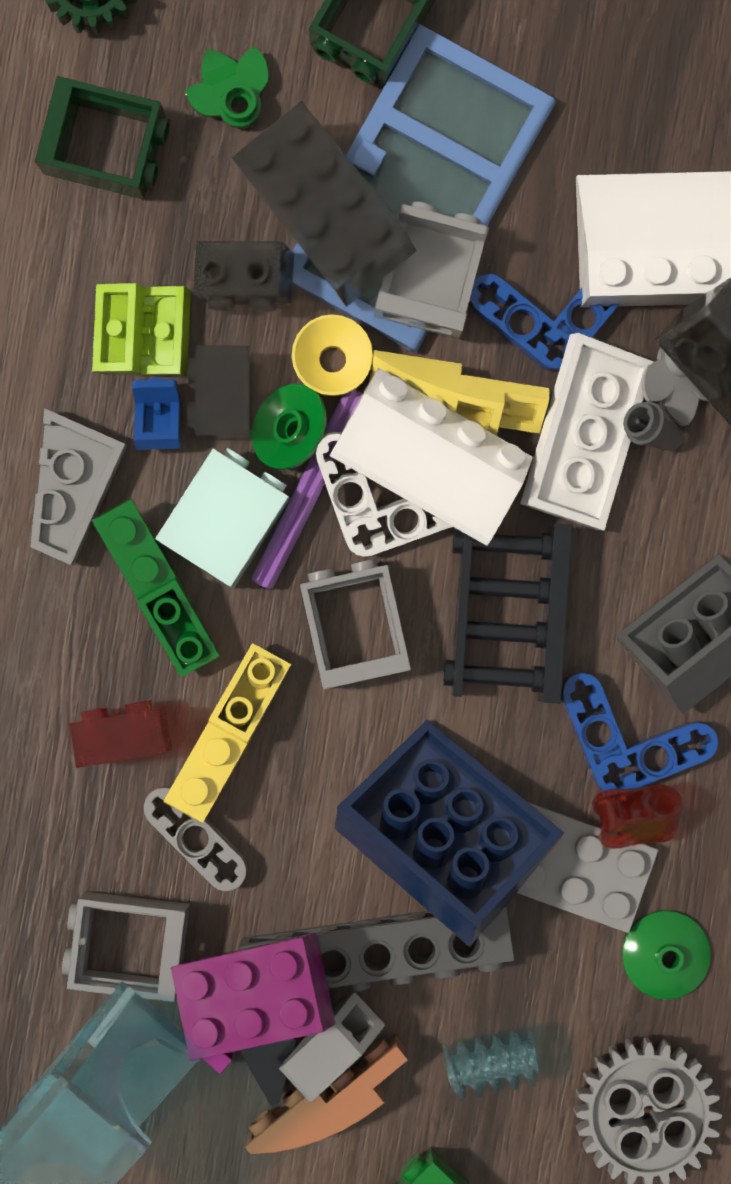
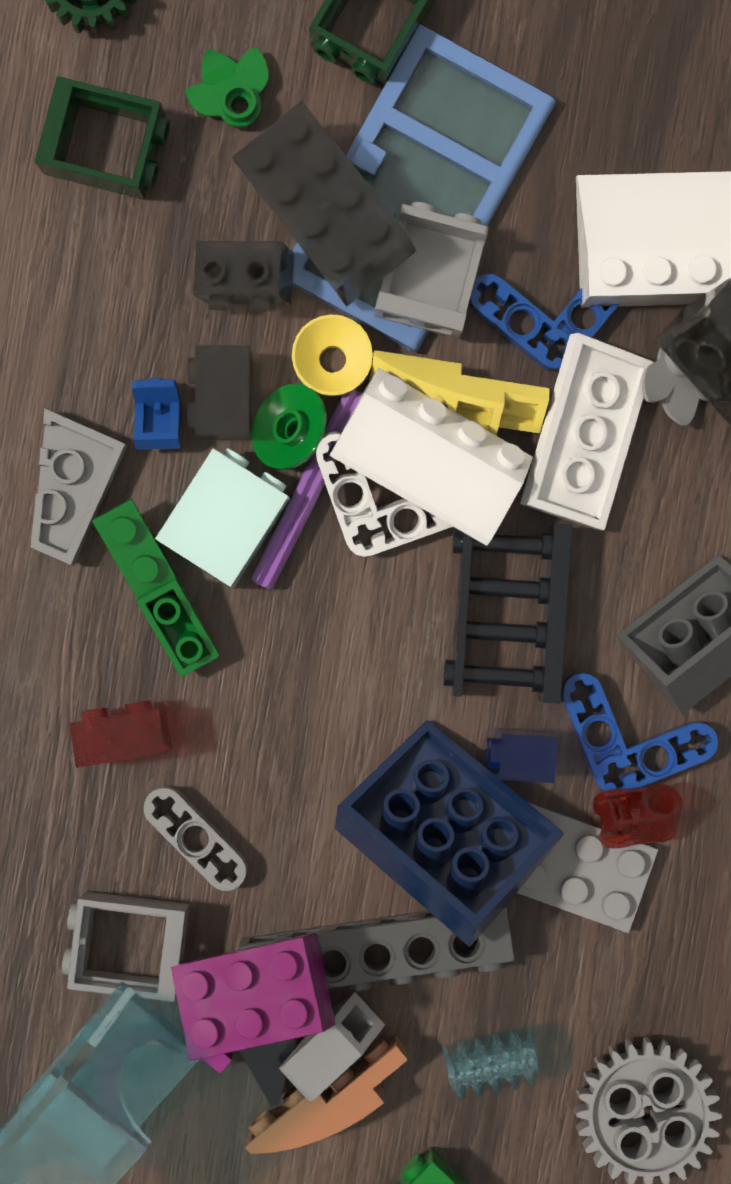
lime slope [92,283,191,377] -> none
light yellow slope [164,643,291,824] -> none
light grey window [300,559,411,690] -> none
green dish [622,910,711,1000] -> none
dark grey cone [623,402,684,451] -> none
none -> clear blue brick [485,728,558,783]

